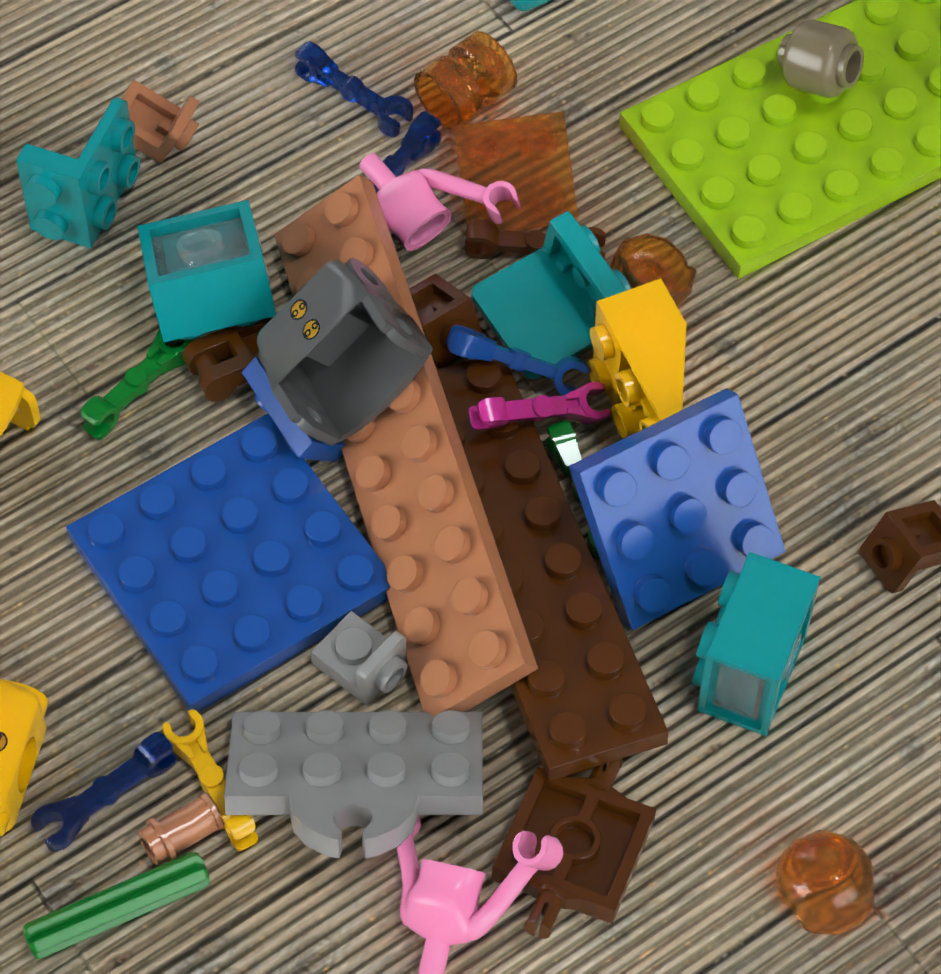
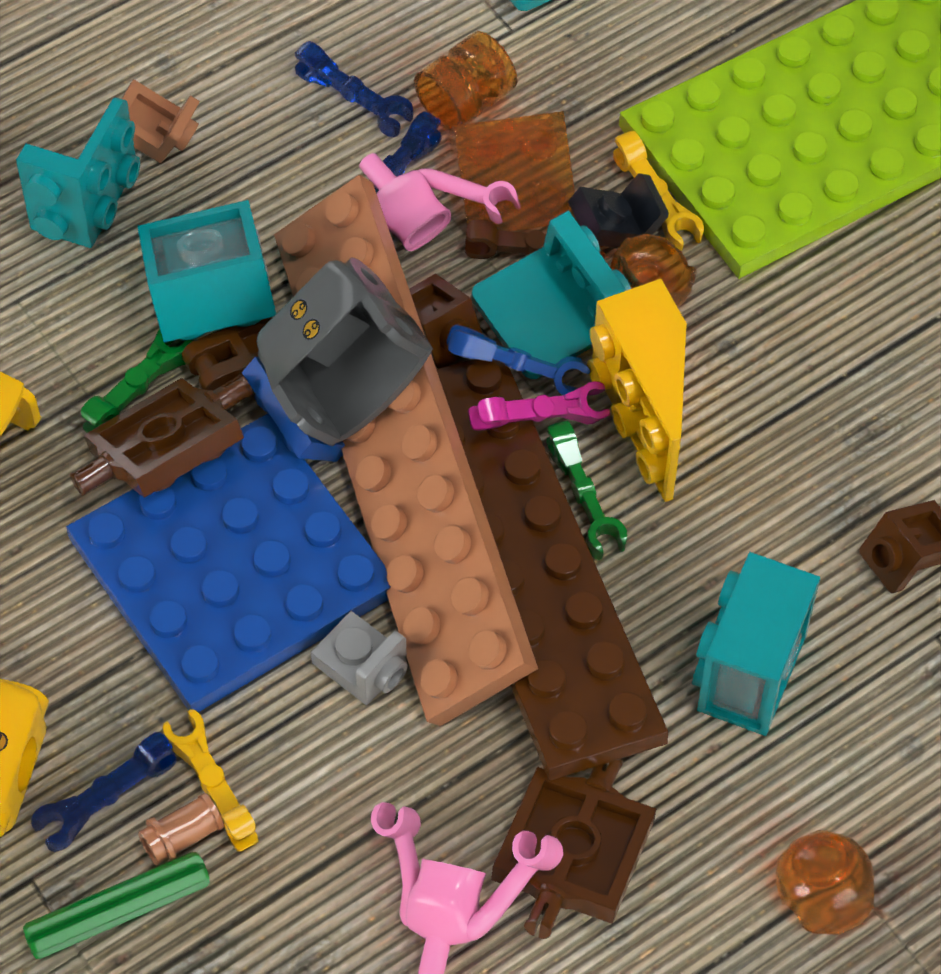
light grey plate [224,710,483,859] -> none
blue plate [569,388,786,631] -> none
dark tan head [778,20,864,98] -> none
none -> reddish brown plate [70,374,253,498]
none -> black bracket [568,173,669,251]
none -> yellow piece [613,131,704,253]

